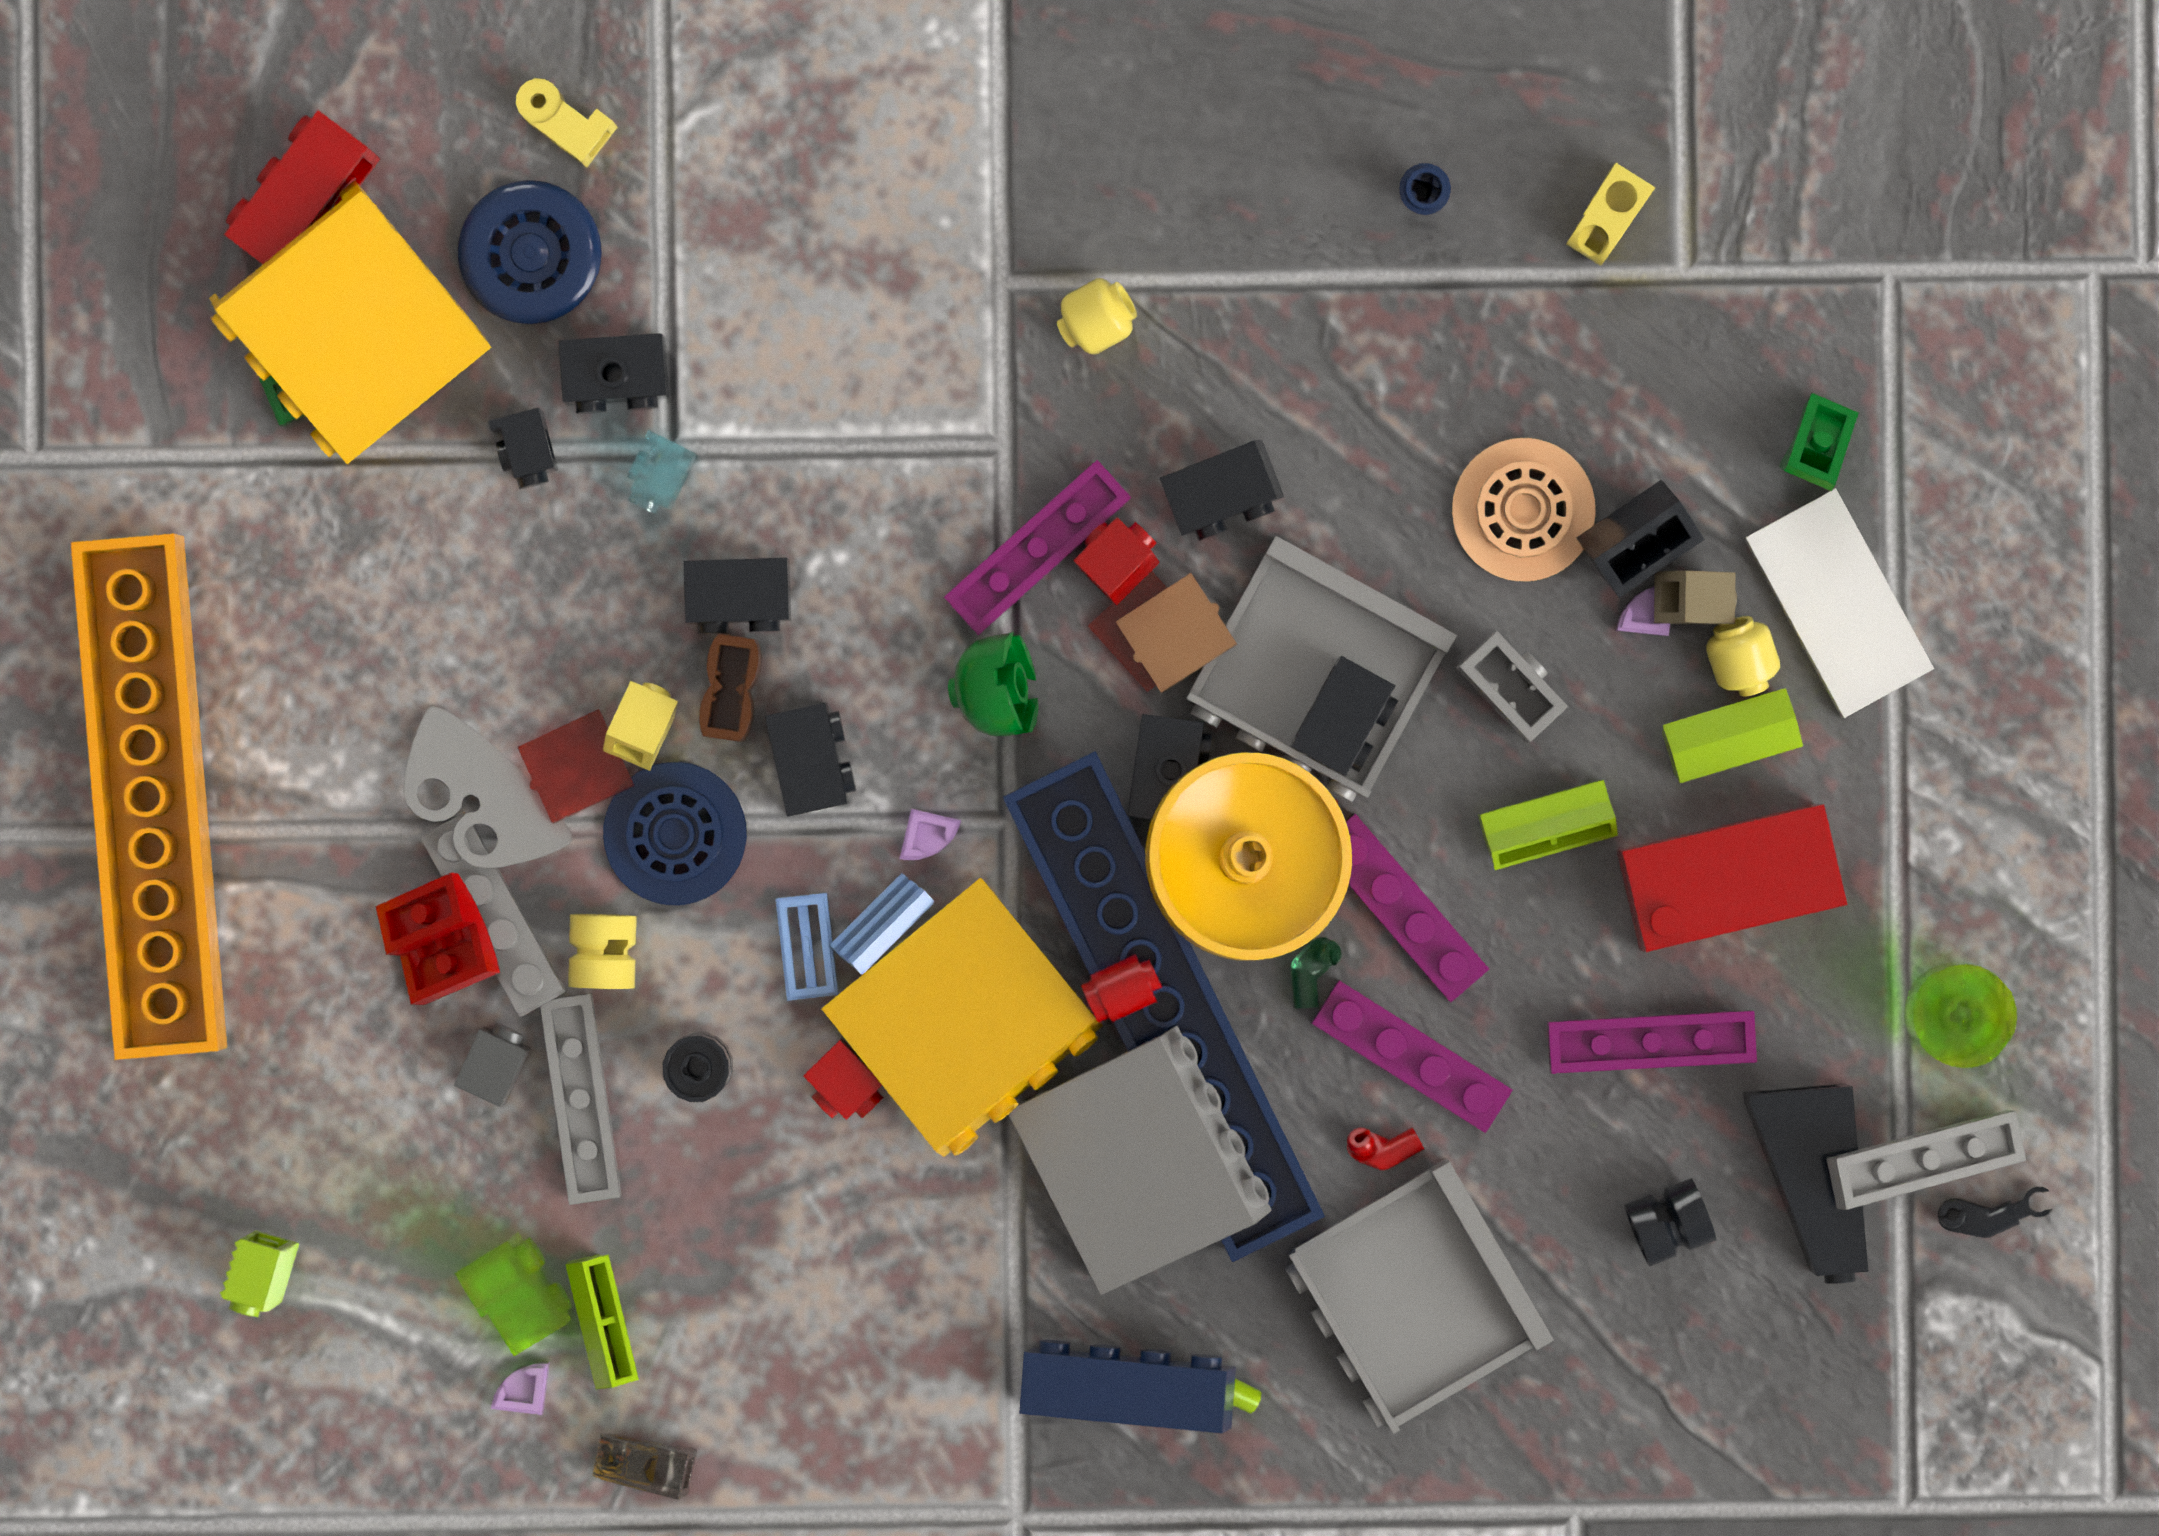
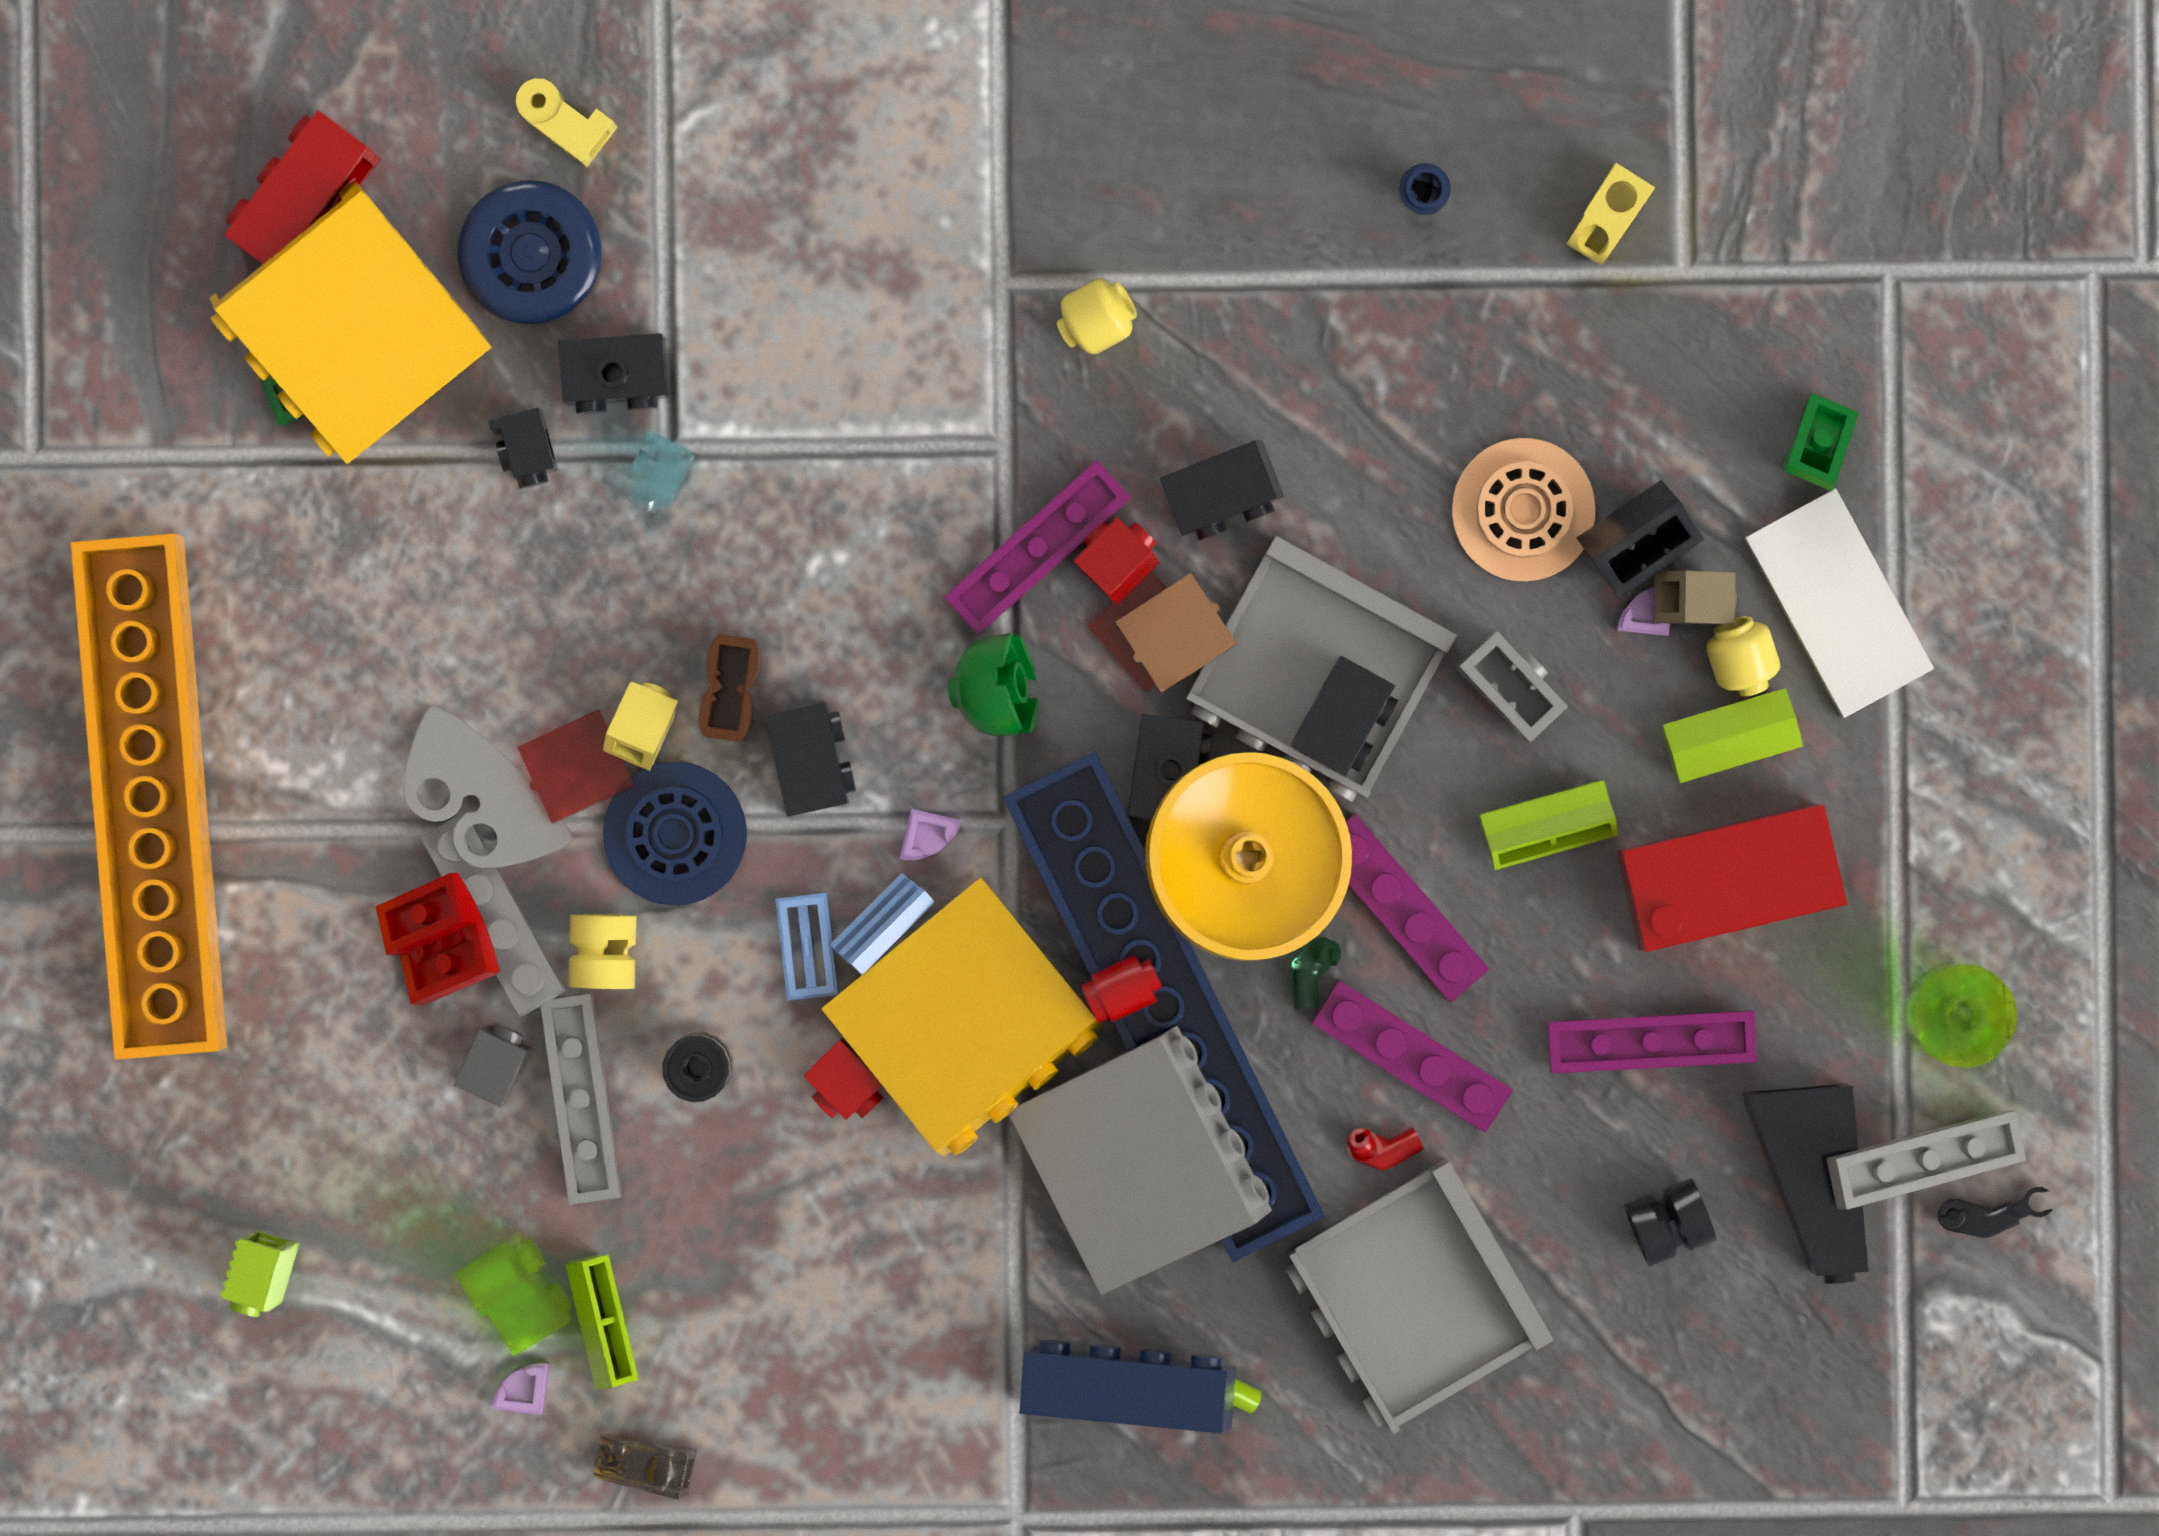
black brick [683,558,791,634] -> none

